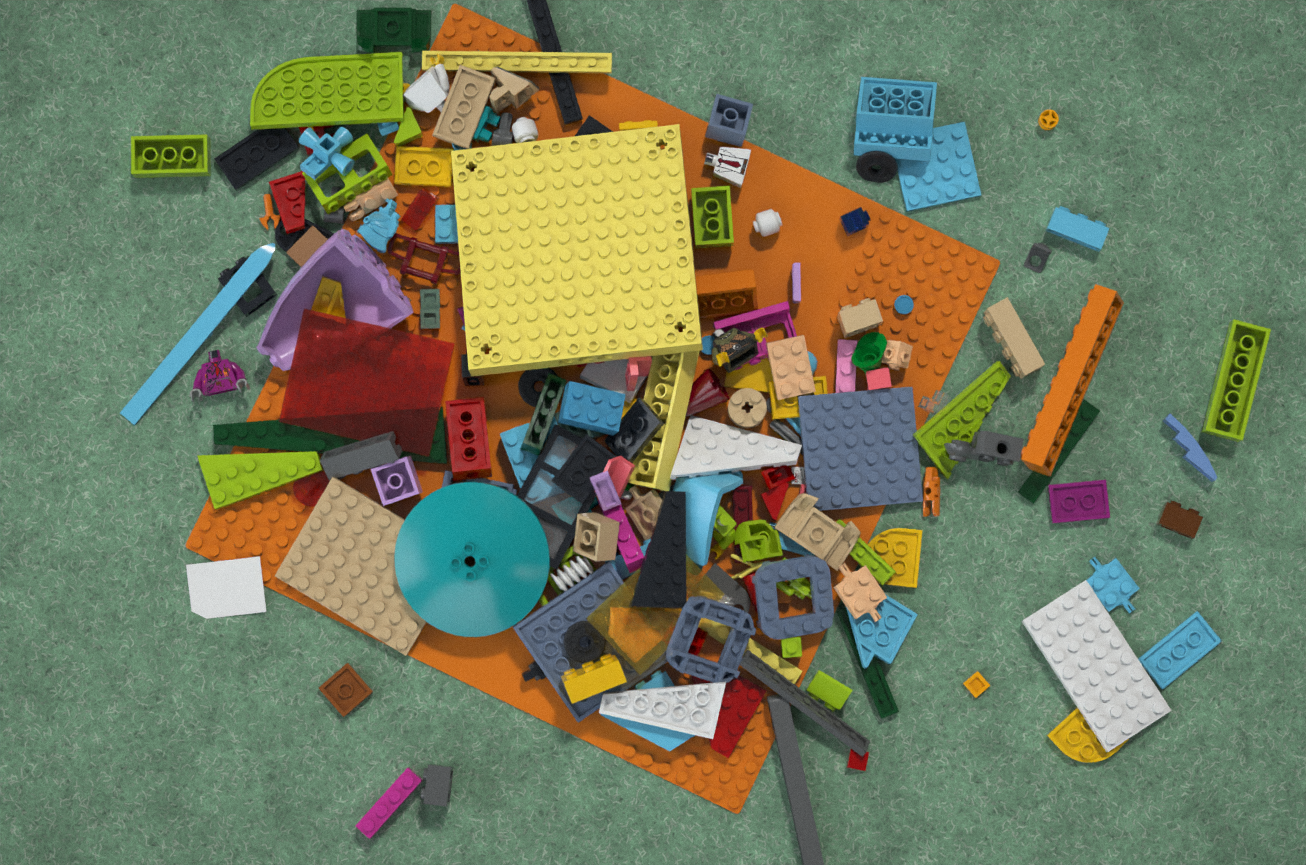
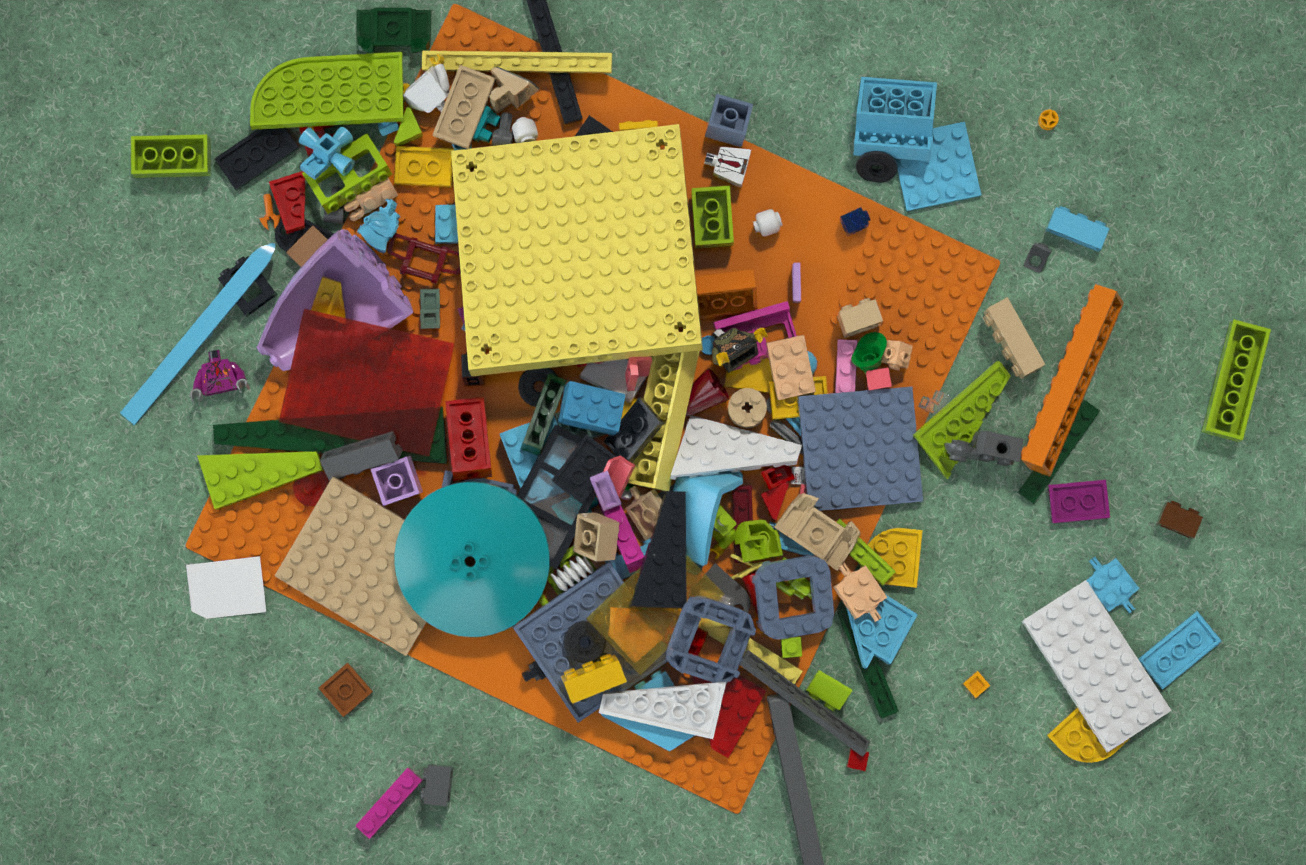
clear red slope [401,188,439,231] -> none
dark azure piece [894,295,914,314] -> none
orange hinge [923,467,940,517] -> none
medium blue slope [1163,414,1217,482] -> none

